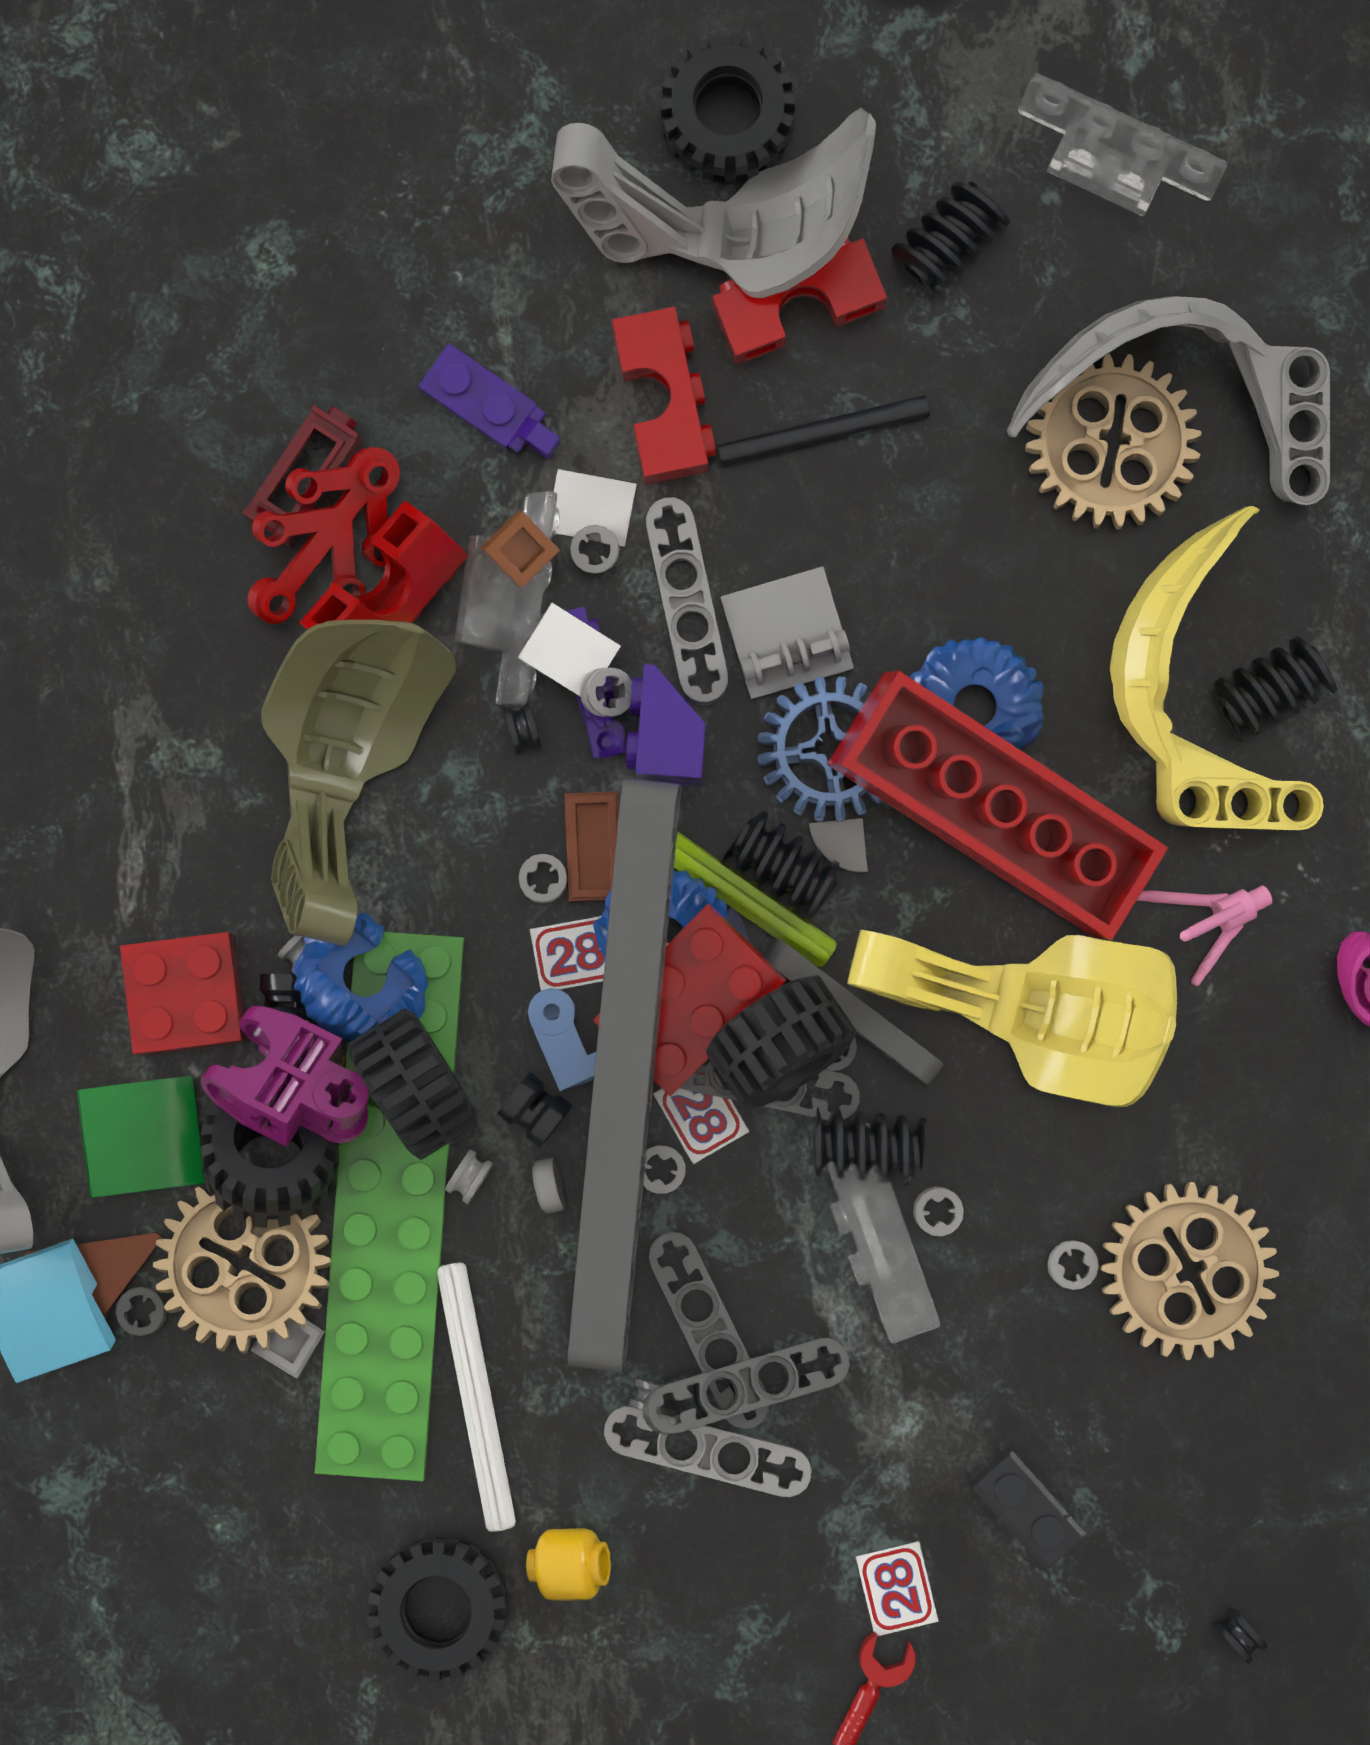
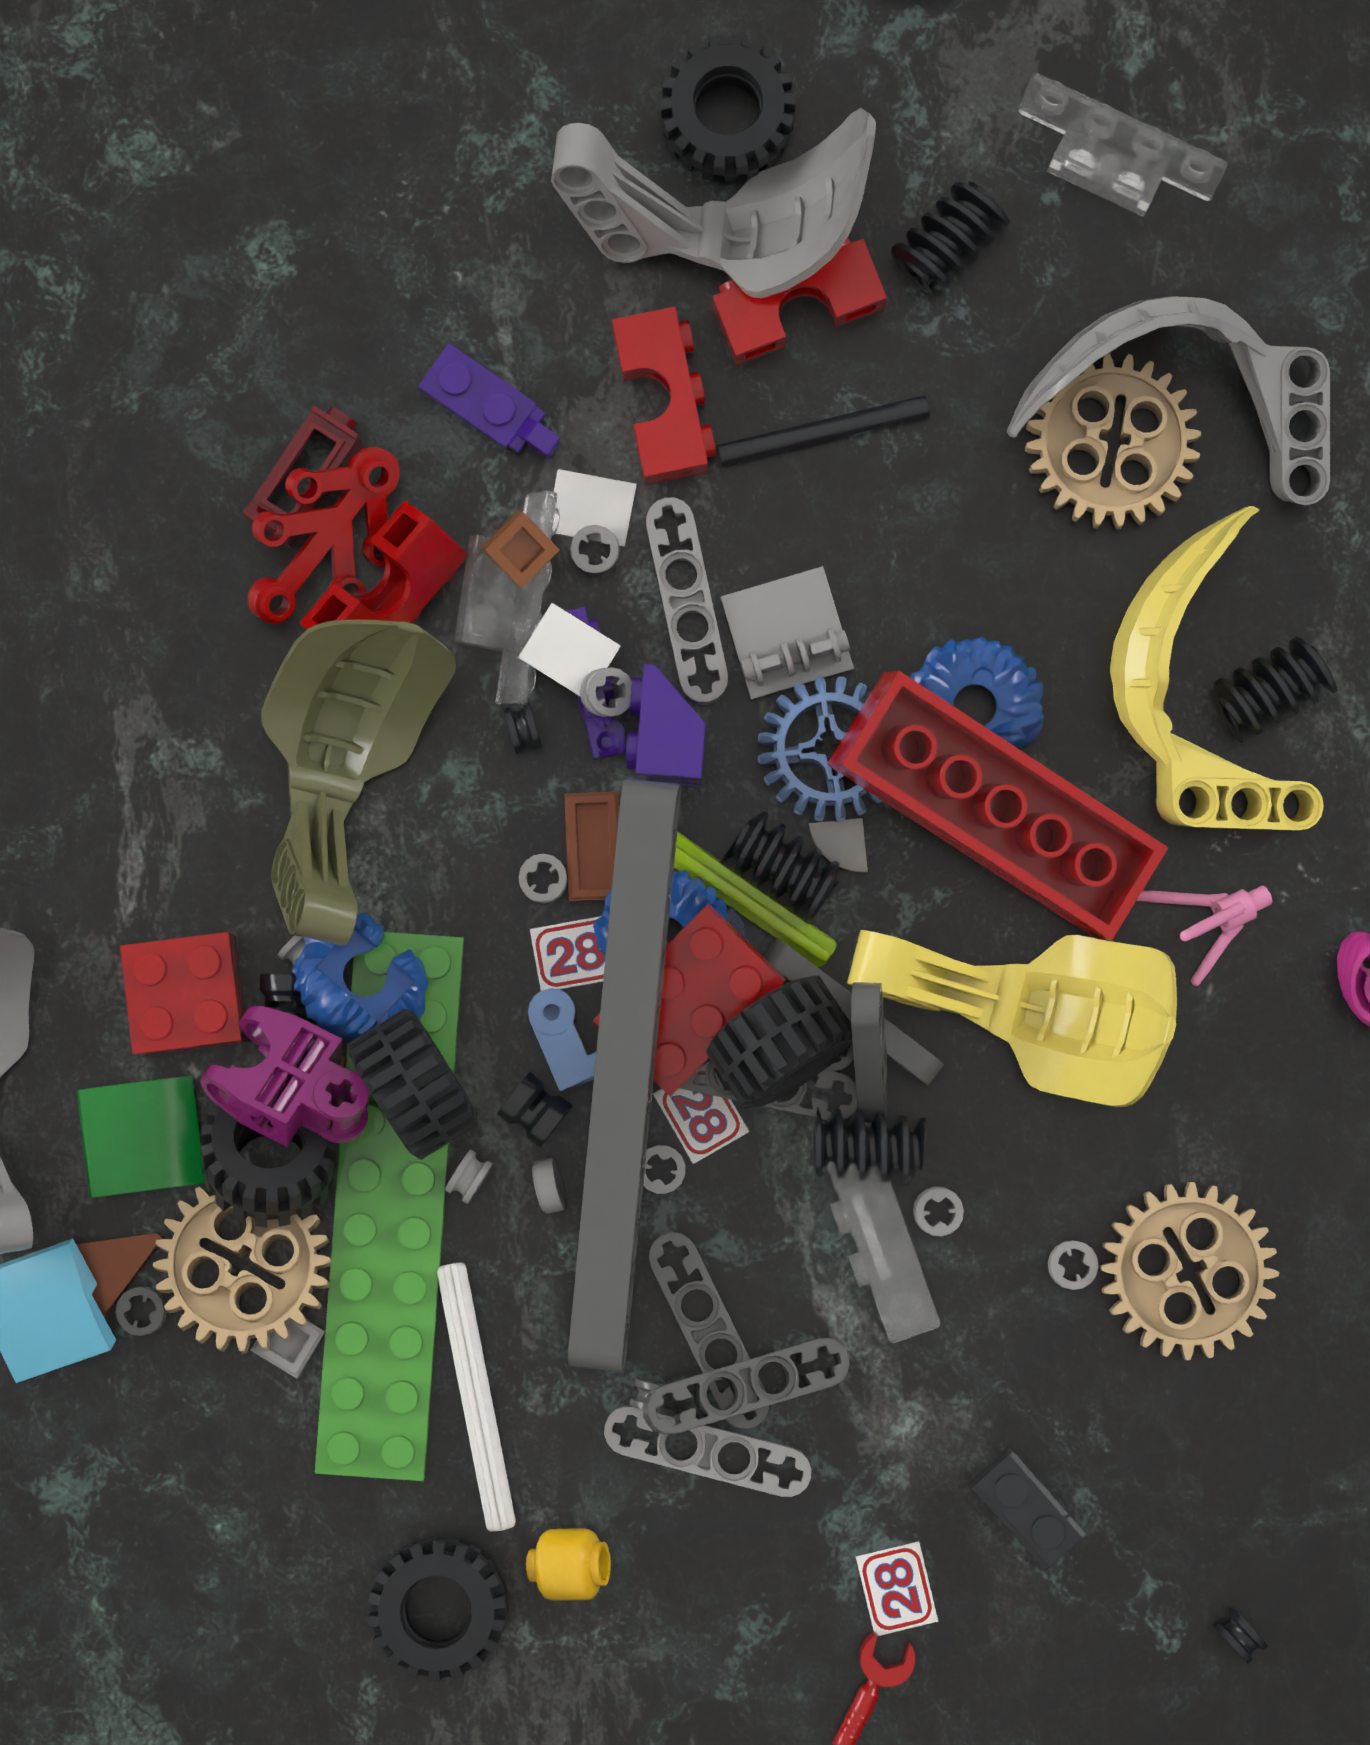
none -> dark grey beam [851,982,888,1121]

